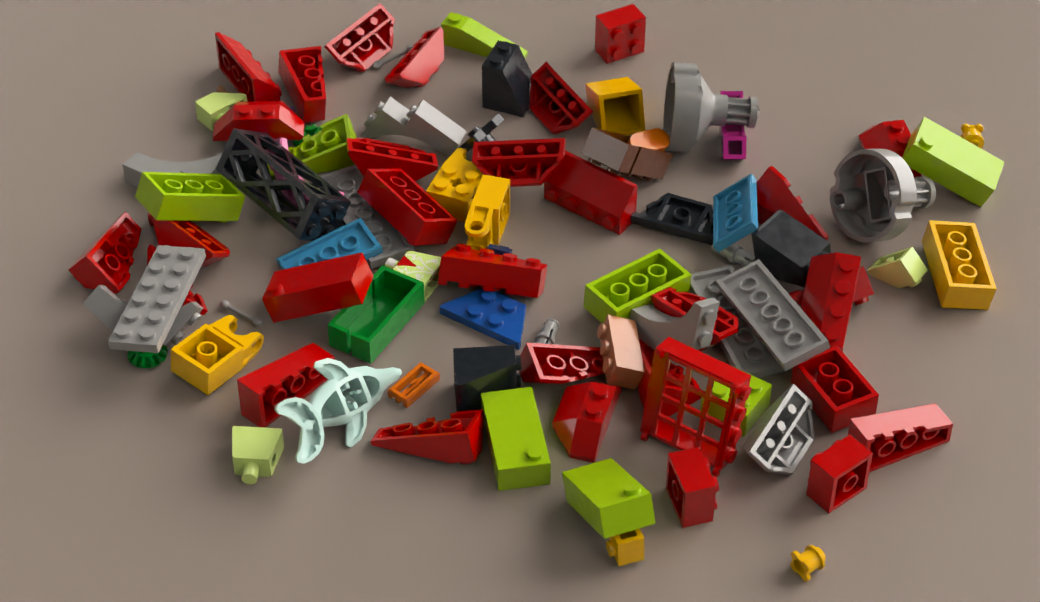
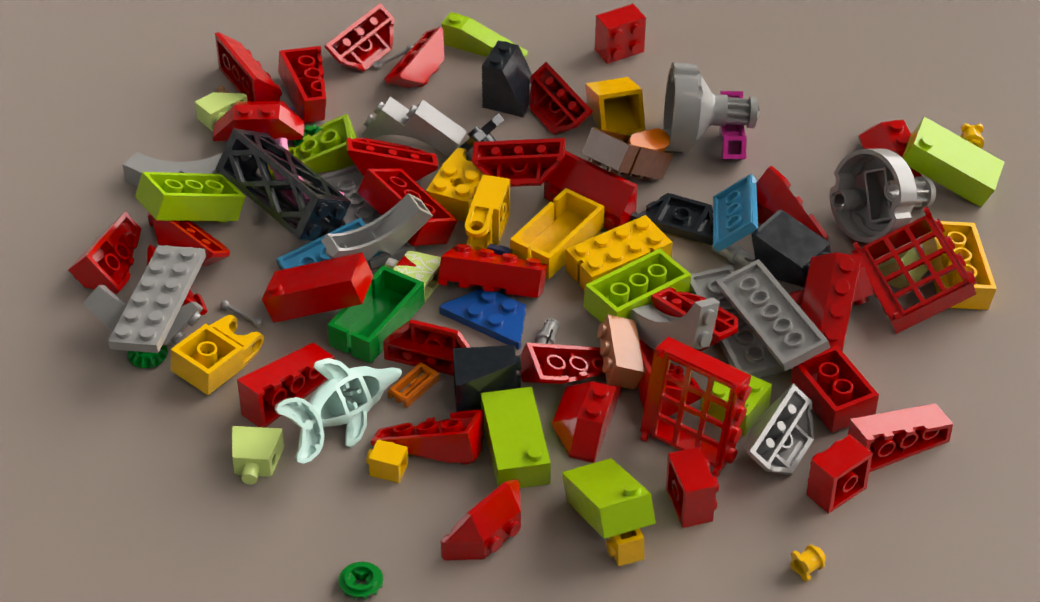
none -> light grey arch [321,193,433,261]
none -> green gear [339,562,383,600]
none -> yellow brick [366,440,408,483]
none -> red wedge [383,319,470,376]
none -> red wedge [441,479,521,560]
none -> yellow piece [510,188,605,279]
none -> yellow piece [565,215,673,291]
none -> red window [851,207,977,334]

